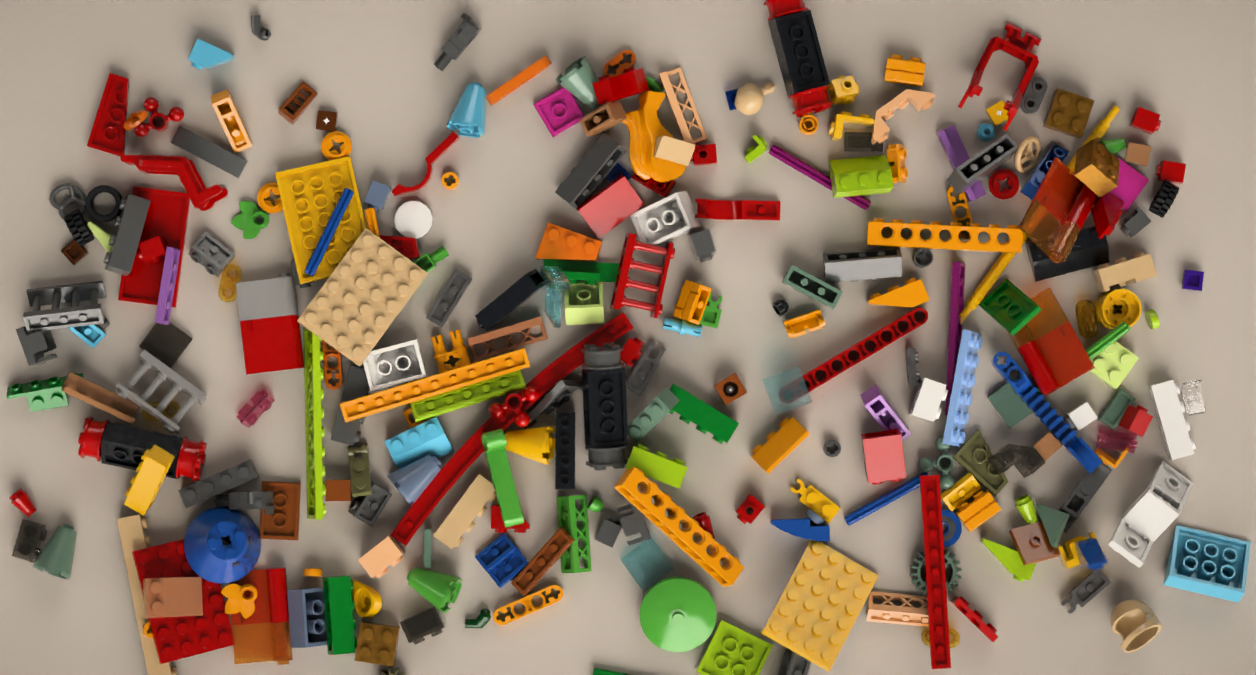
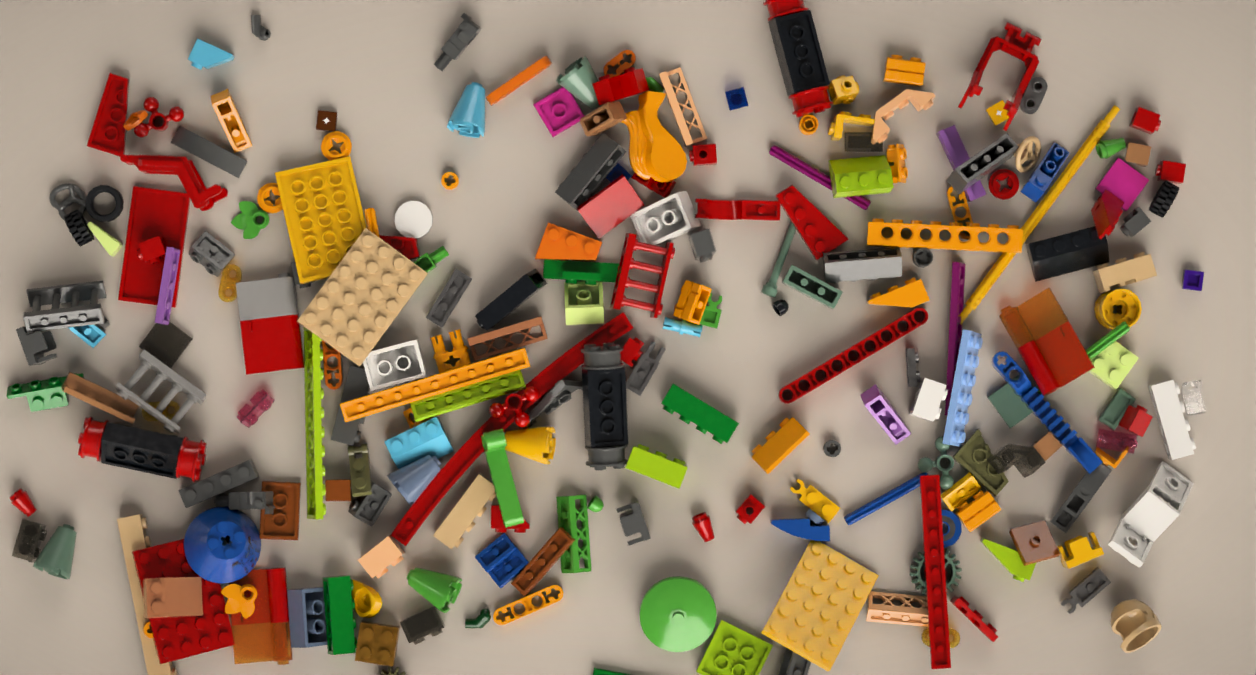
reddish brown tile [61,239,89,266] -> none
dark grey brick [103,194,151,276] -> none
yellow brick [124,445,175,516] -> none
dark orange slope [278,82,318,125] -> none
light orange tile [303,568,323,577] -> none
blue axle [305,188,353,276] -> none
sand blue brick [364,180,392,211] -> none
red piece [391,132,460,196] -> none
sand green tile [423,529,432,568] -> none
clear light blue fence [540,266,570,328] -> none
black brick [555,412,575,489] -> none
dark grey brick [595,517,622,547] -> none
light orange brick [614,467,744,587] -> none
clear light blue tile [620,537,673,591] -> none
sand green brick [628,387,680,443] -> none
tan slope [654,135,695,166] -> none
dark orange piece [714,373,747,405] -> none
tan hair [734,82,776,115] -> none
lime bracket [744,134,767,165] -> none
clear light blue tile [763,366,812,416] -> none
light orange hinge [784,309,825,338] -> none
brick [861,429,906,485] -> none
medium azure plate [977,123,996,142] -> none
green tile [979,279,1041,336] -> none
lime cone [1015,494,1038,524] -> none
clear orange door [1019,157,1098,263] -> none
sand green tile [1036,503,1070,548] -> none
pearl gold brick [1043,88,1095,139] -> none
white brick [1065,402,1098,431] -> none
pearl gold brick [1074,139,1120,197] -> none
clear yellow plate [1075,300,1098,338] -> none
blue slope [1075,538,1108,570] -> none
lime tile [1145,309,1160,330] -> none
medium azure slope [1164,525,1251,602] -> none
none -> sand green piece [761,222,796,297]
none -> red wing [775,185,849,260]

